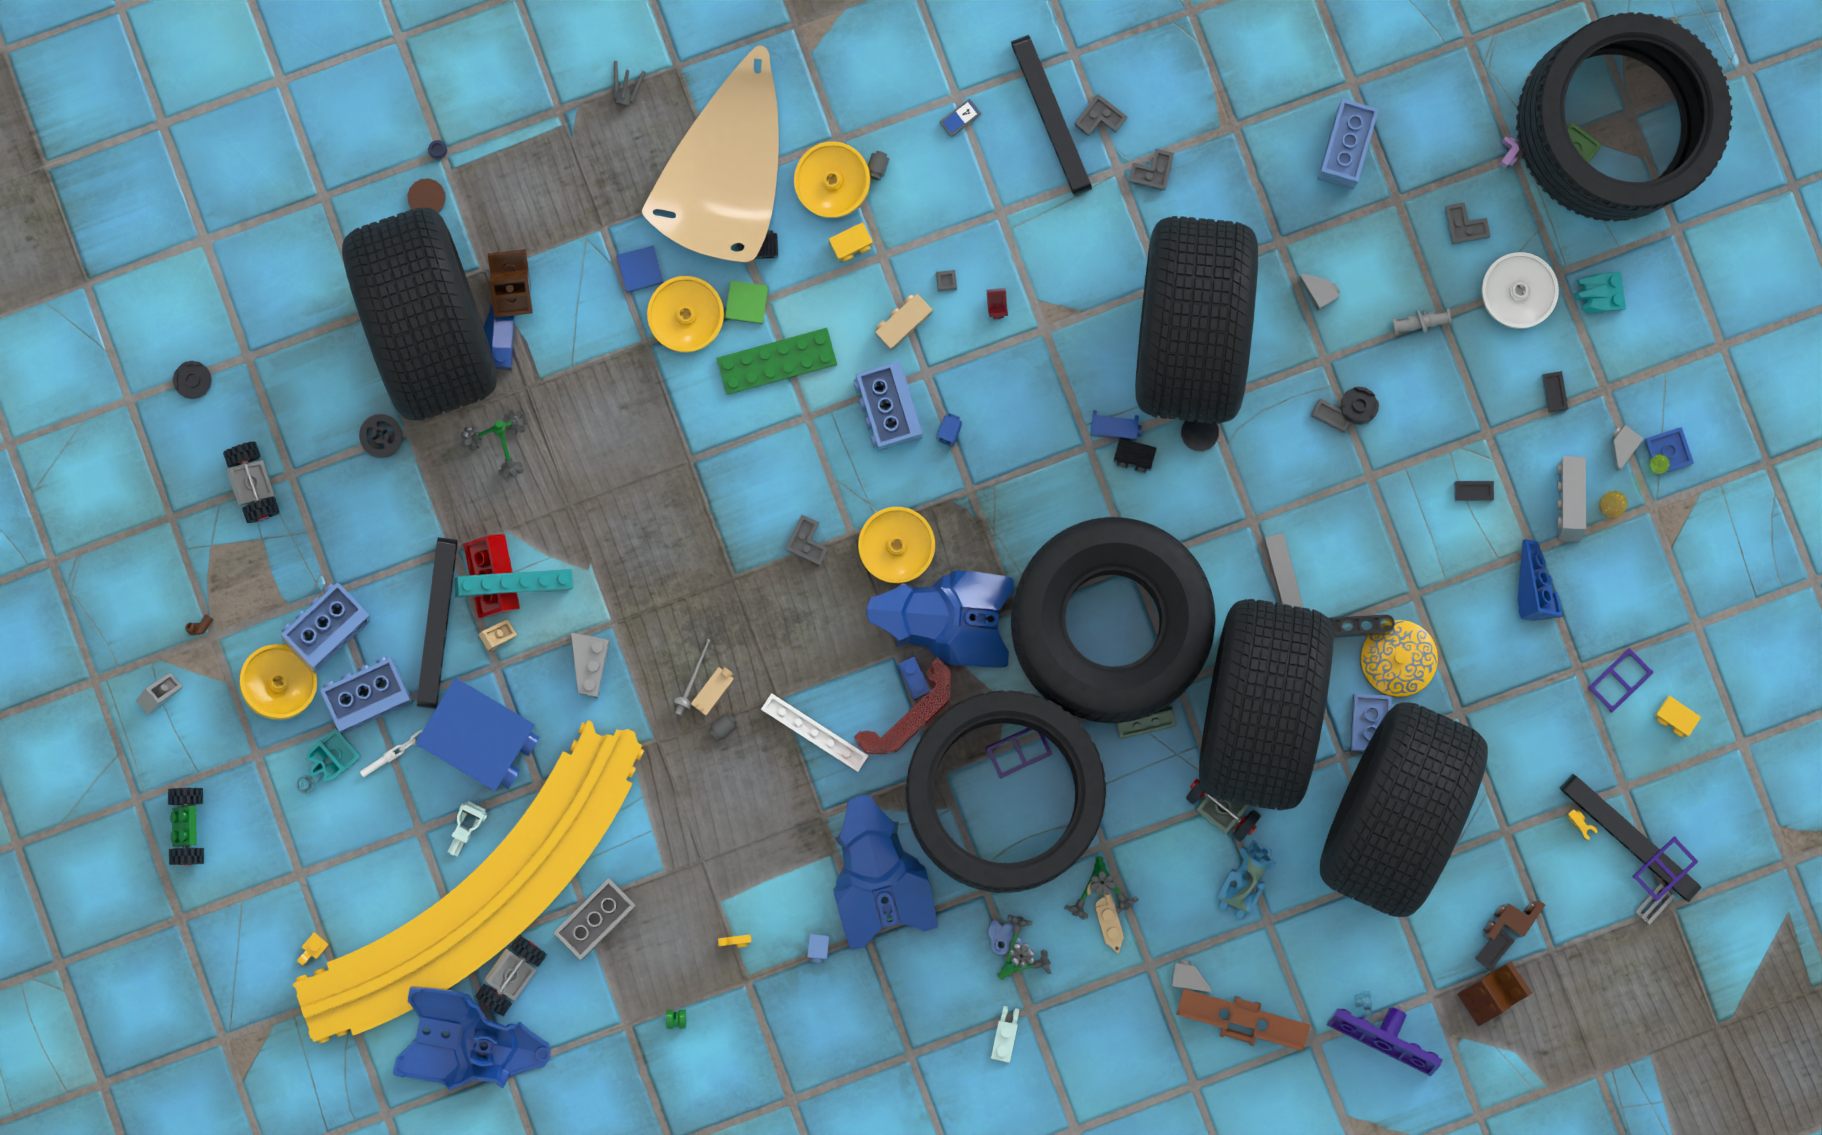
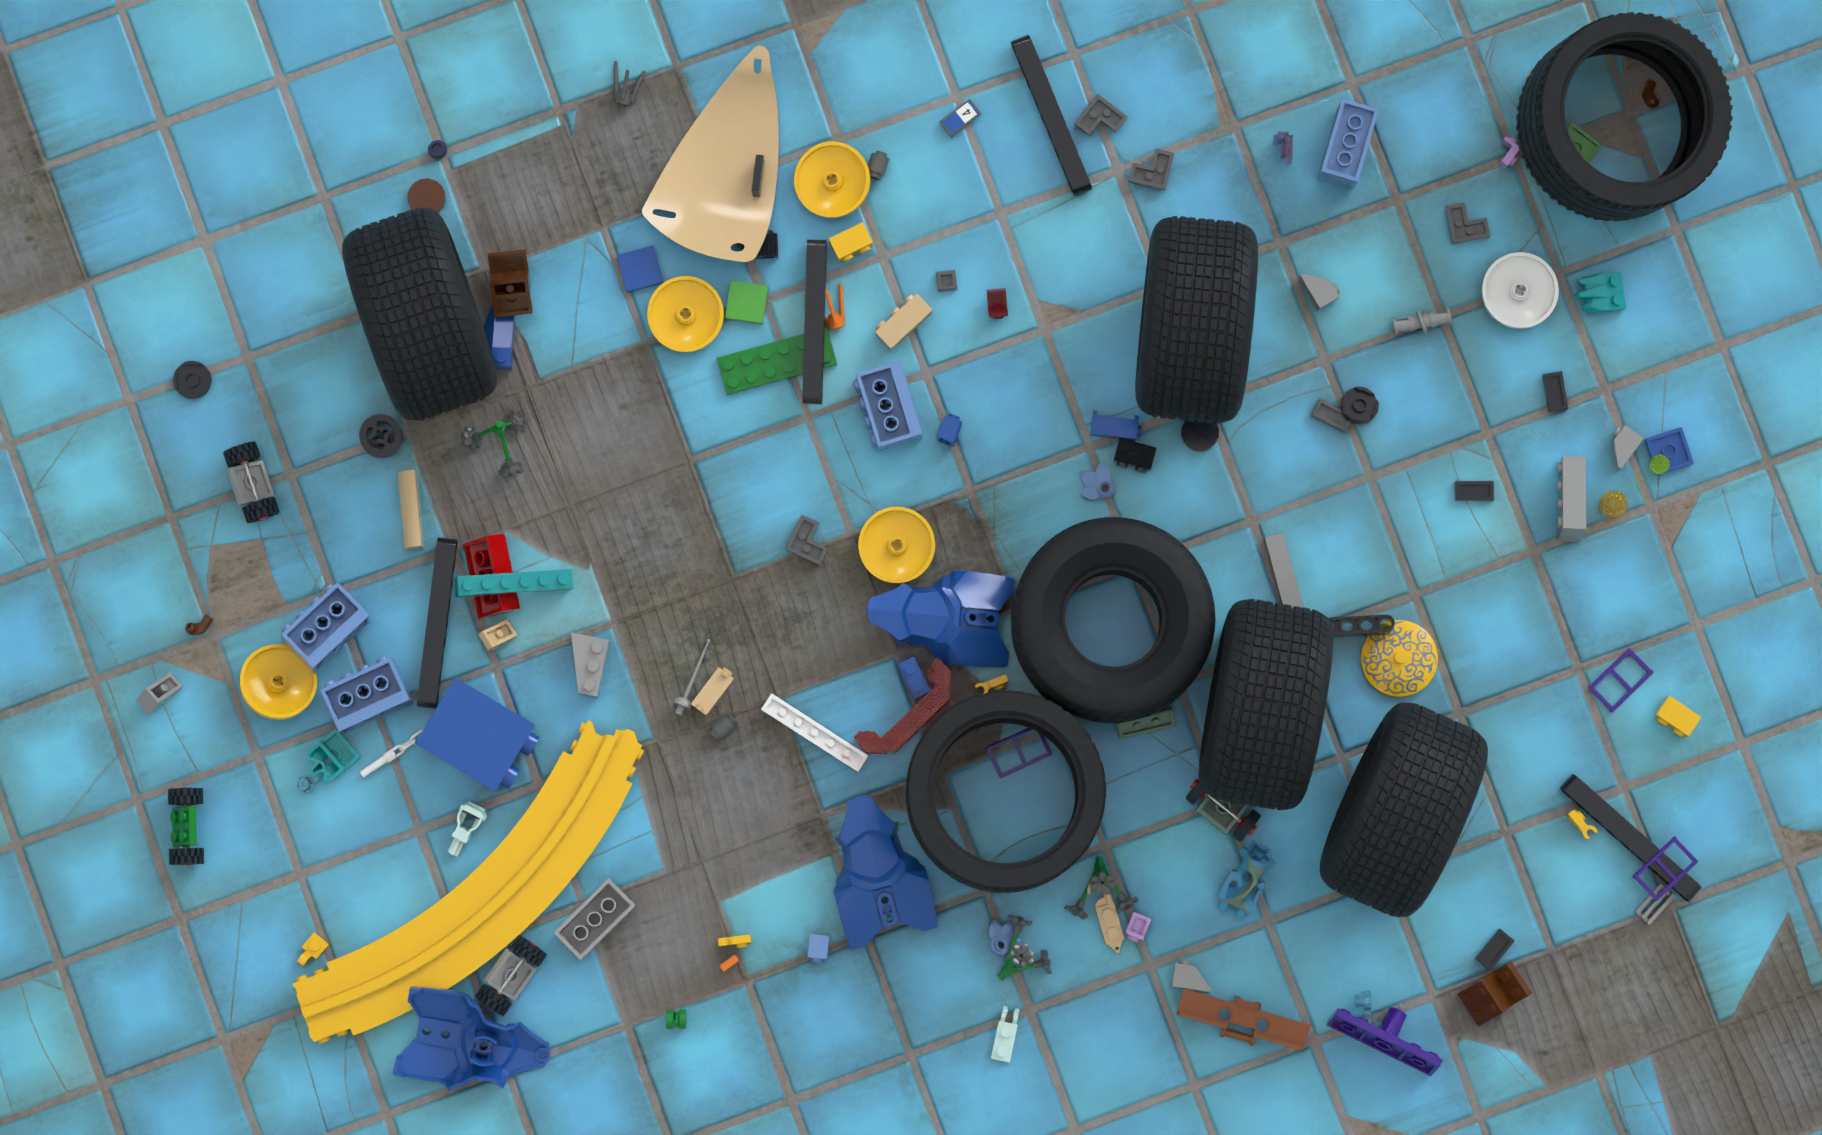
medium blue tile [1350,693,1392,752] -> none
reddish brown bracket [1483,900,1545,940] -> none
blue wedge [1518,539,1562,621] -> none
none -> tan brick [397,469,424,550]
none -> orange tile [720,955,740,972]
none -> black tile [752,154,765,197]
none -> black beam [802,240,827,404]
none -> orange plant [825,284,846,331]
none -> yellow plate [975,674,1009,694]
none -> medium blue plate [1081,463,1115,500]
none -> lavender bracket [1125,912,1151,943]
none -> clear purple bracket [1273,132,1293,164]
none -> reddish brown arm [1642,79,1659,108]

